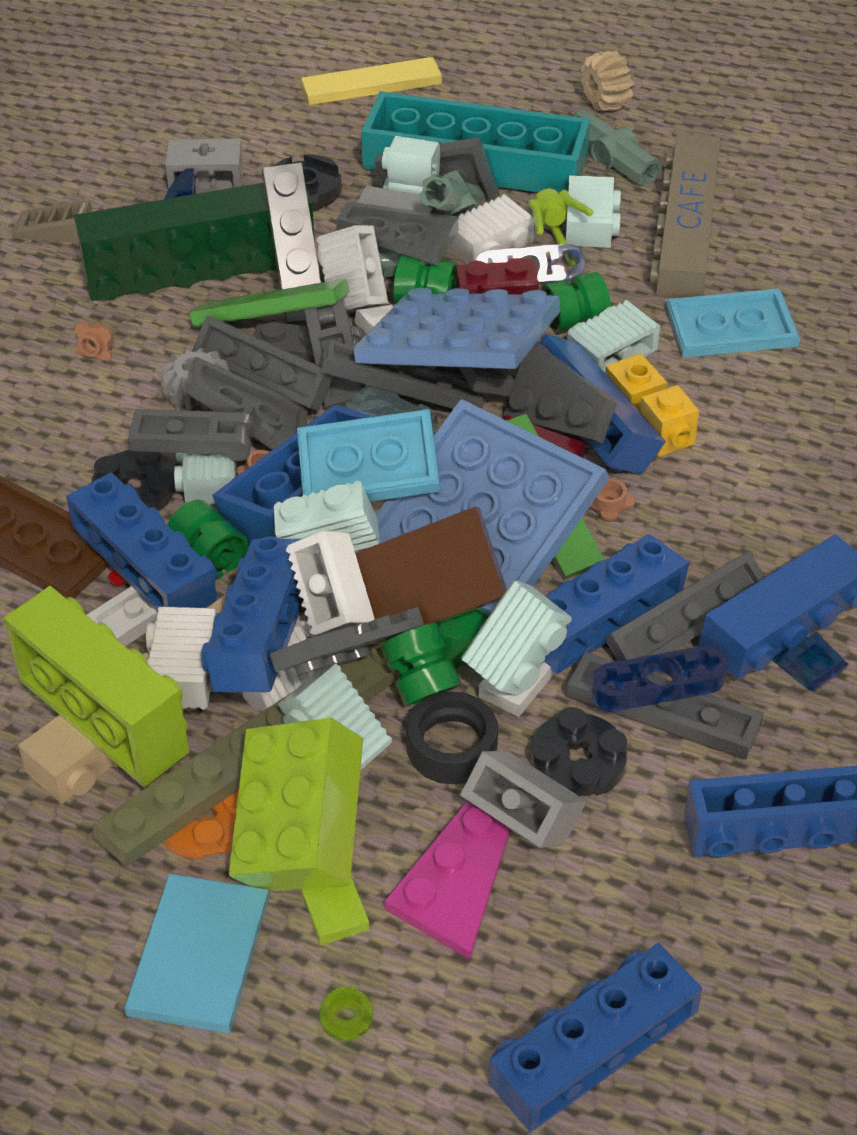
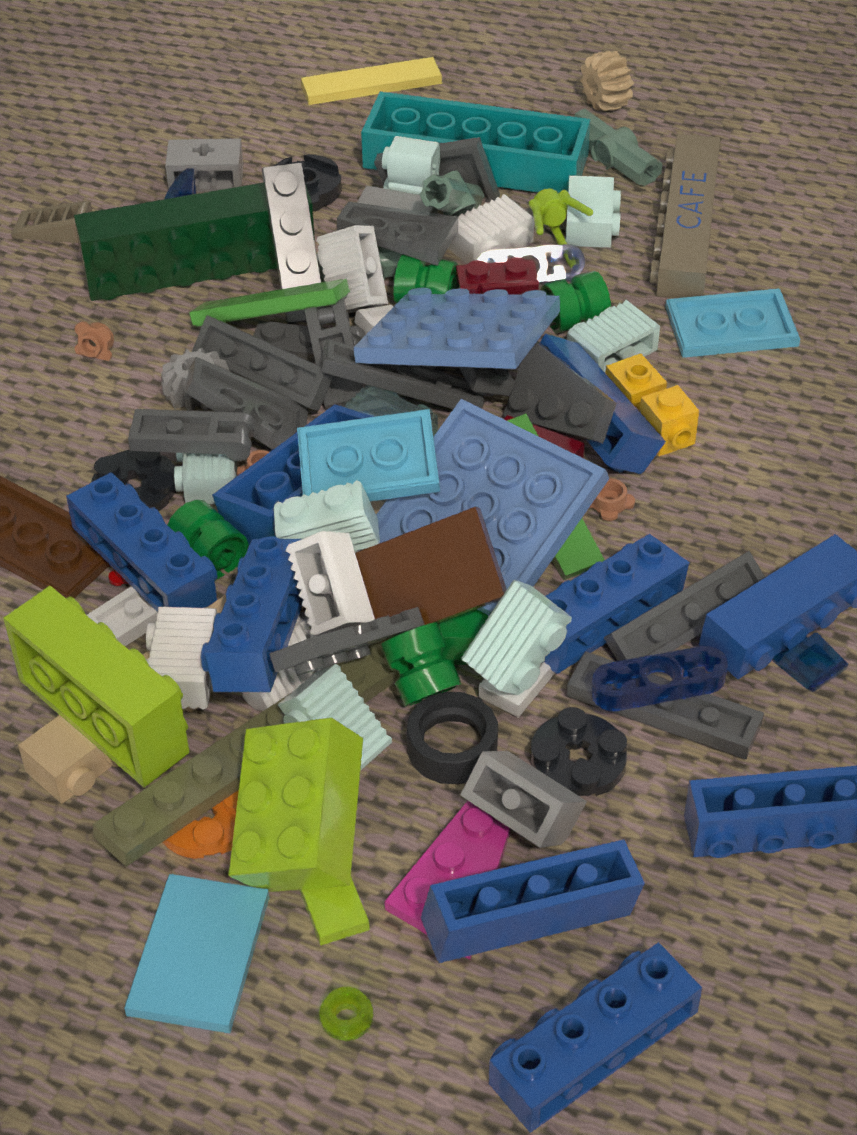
none -> blue brick [421,839,645,964]

